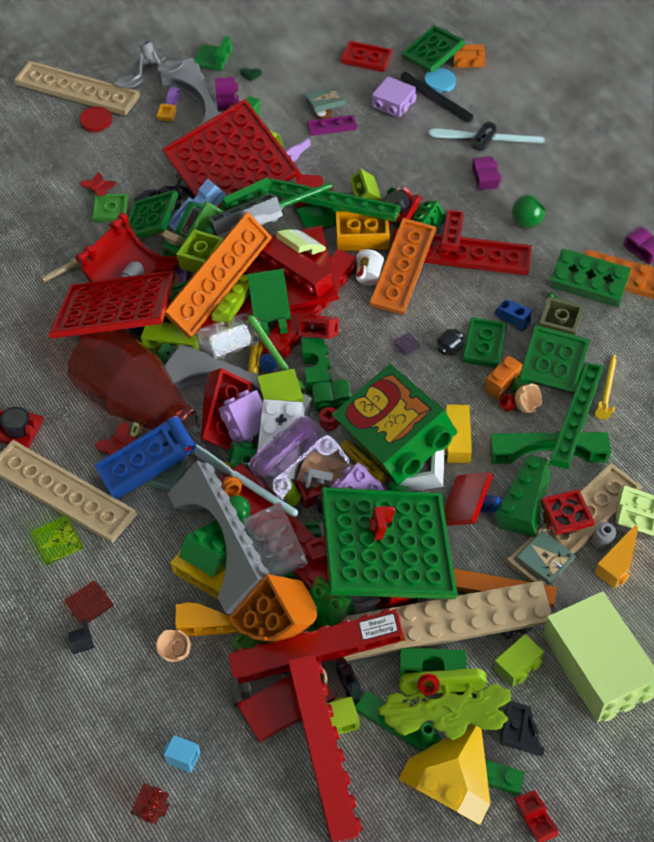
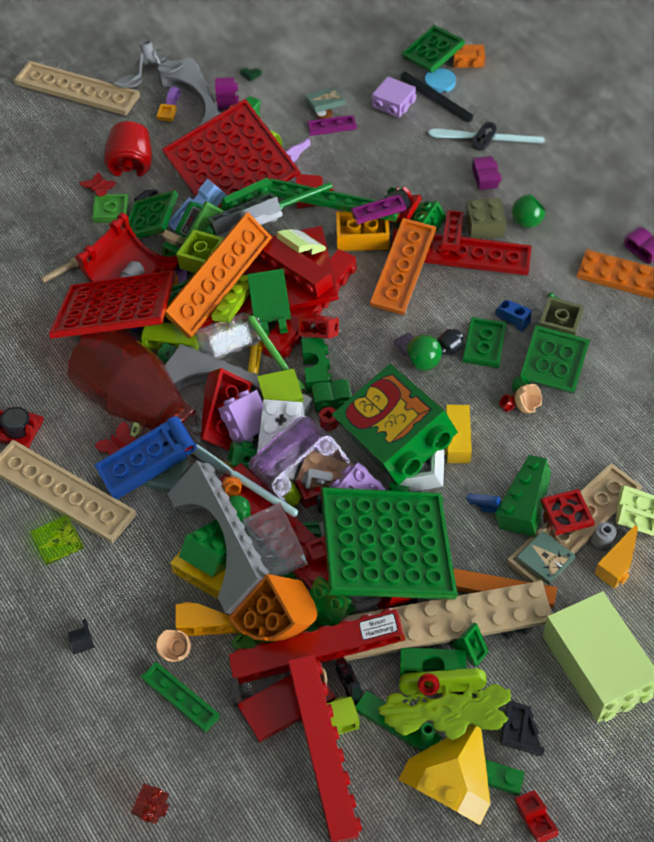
clear red piece [64,580,114,625] -> none
red tile [80,107,112,133] -> none
black piece [158,173,194,209] -> none
medium azure brick [163,735,200,773] -> none
green bracket [194,36,233,71] -> none
blue plate [259,354,279,373] -> none
green bracket [297,204,341,229] -> none
red tile [340,40,393,73] -> none
yellow pin [340,439,388,484] -> none
lime brick [349,169,382,201] -> none
white hat [356,249,385,286] -> none
red bracket [369,506,395,540] -> none
red tile [444,472,493,526] -> none
orange brick [484,356,522,400] -> none
green arch [489,431,611,464] -> none
lime brick [493,634,544,687] -> none
green tile [549,362,604,470] -> none
green brick [550,248,631,308] -> none
yellow piece [595,355,616,420] -> none
none -> red piece [104,121,152,176]
none -> green plate [141,662,220,733]
none -> magenta tile [351,194,406,225]
none -> green helmet [406,334,442,371]
none -> green slope [451,622,489,667]
none -> olive brick [465,198,506,239]

